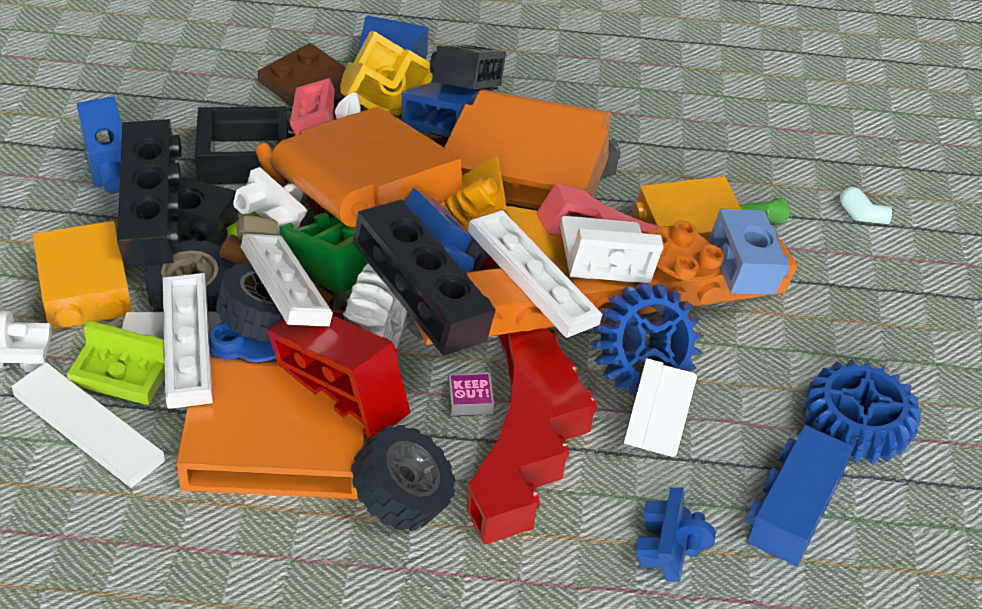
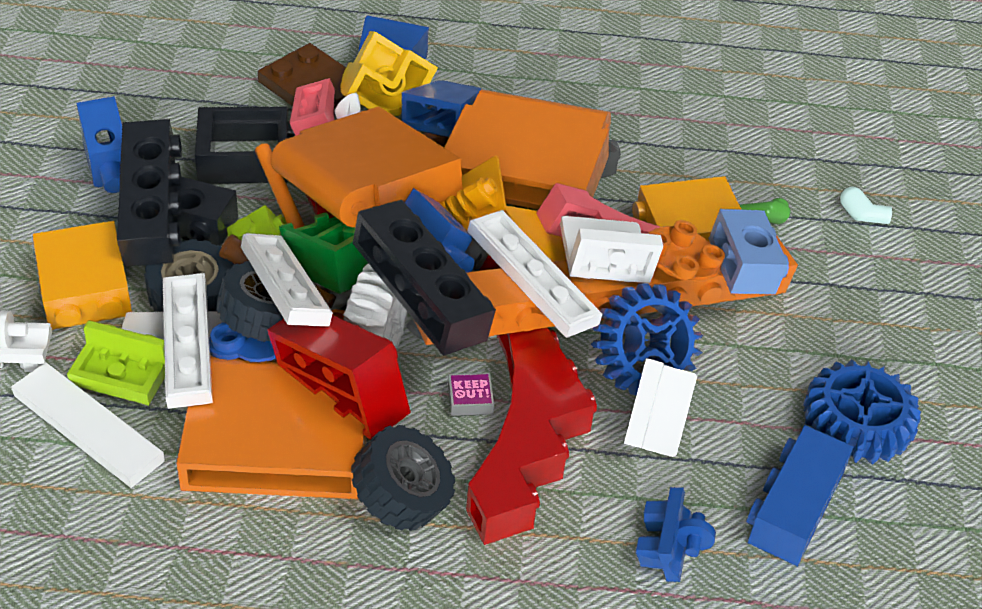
white hips [233,167,307,235] -> none
dark tan tile [237,215,278,239] -> none
black brick [430,45,506,89] -> none

